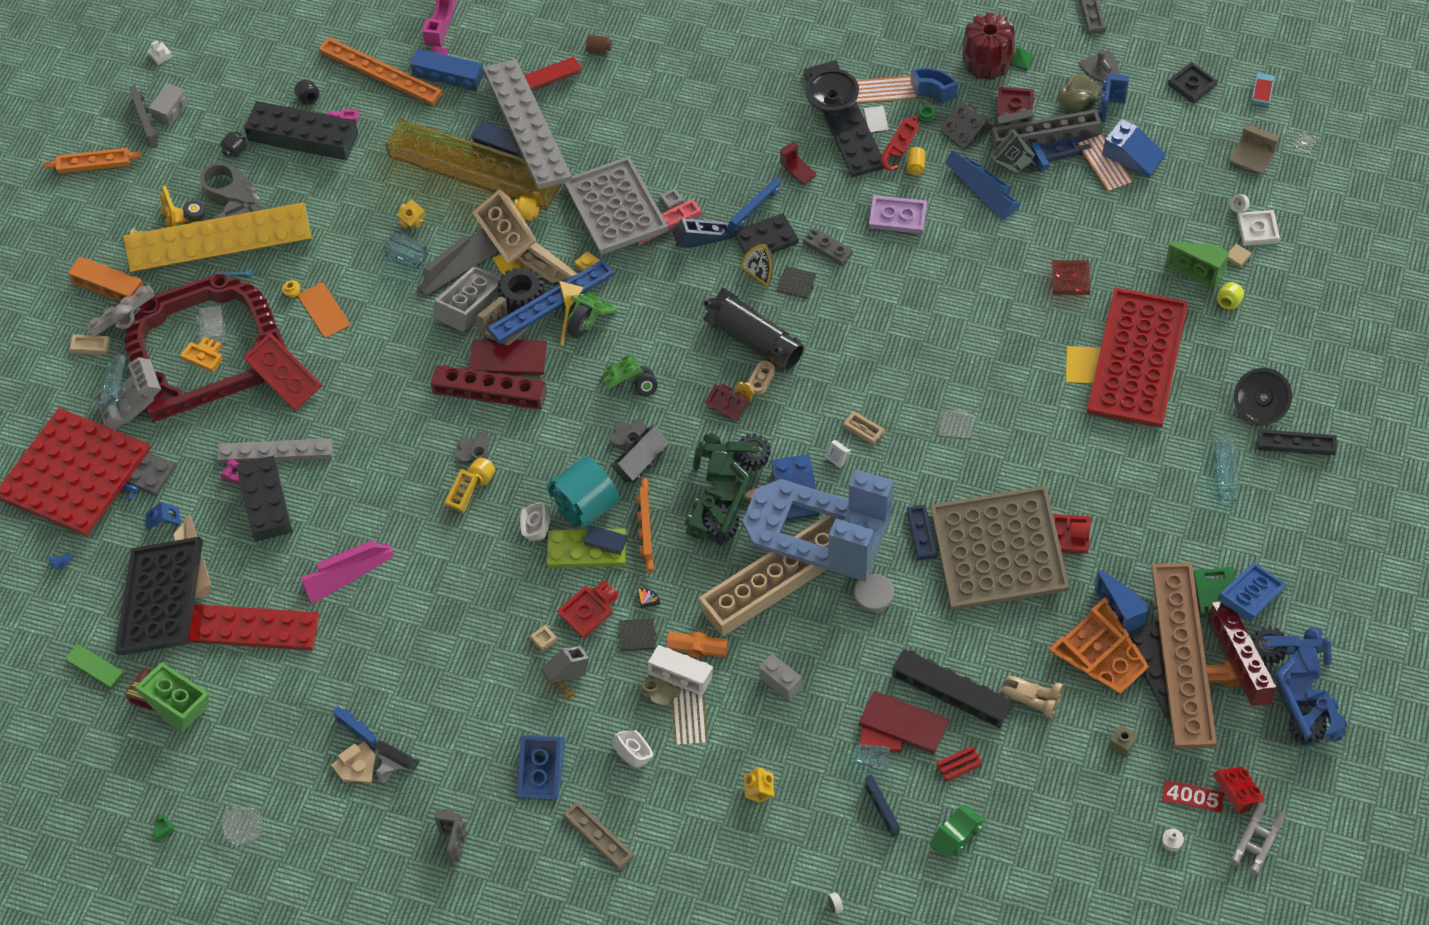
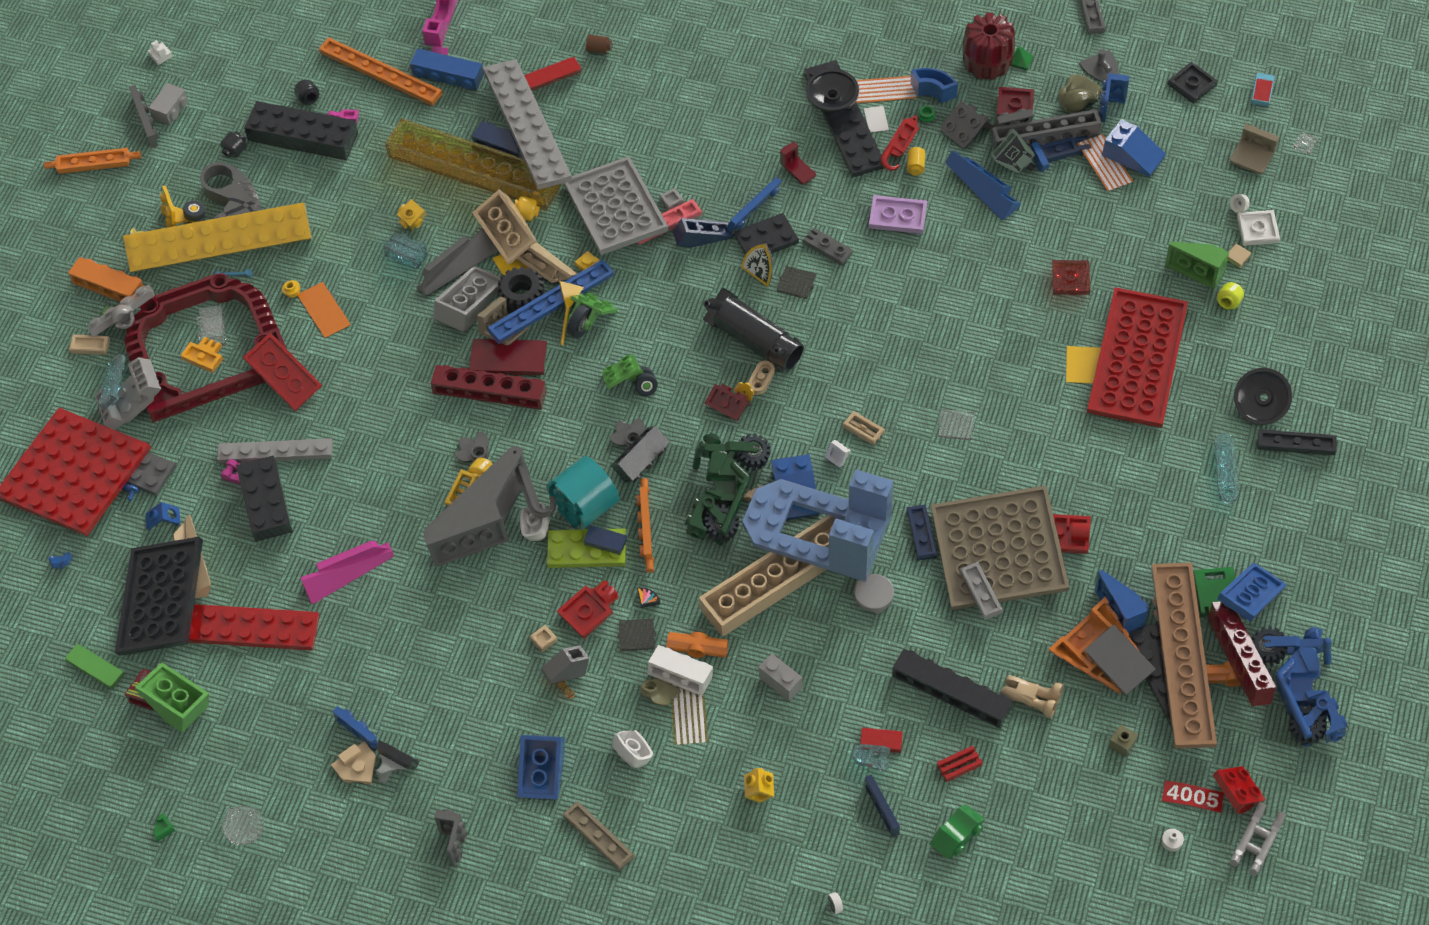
dark red tile [858,691,950,754] -> none
none -> dark grey piece [424,446,556,567]
none -> light grey tile [960,562,1003,620]
none -> dark grey tile [1083,625,1156,696]

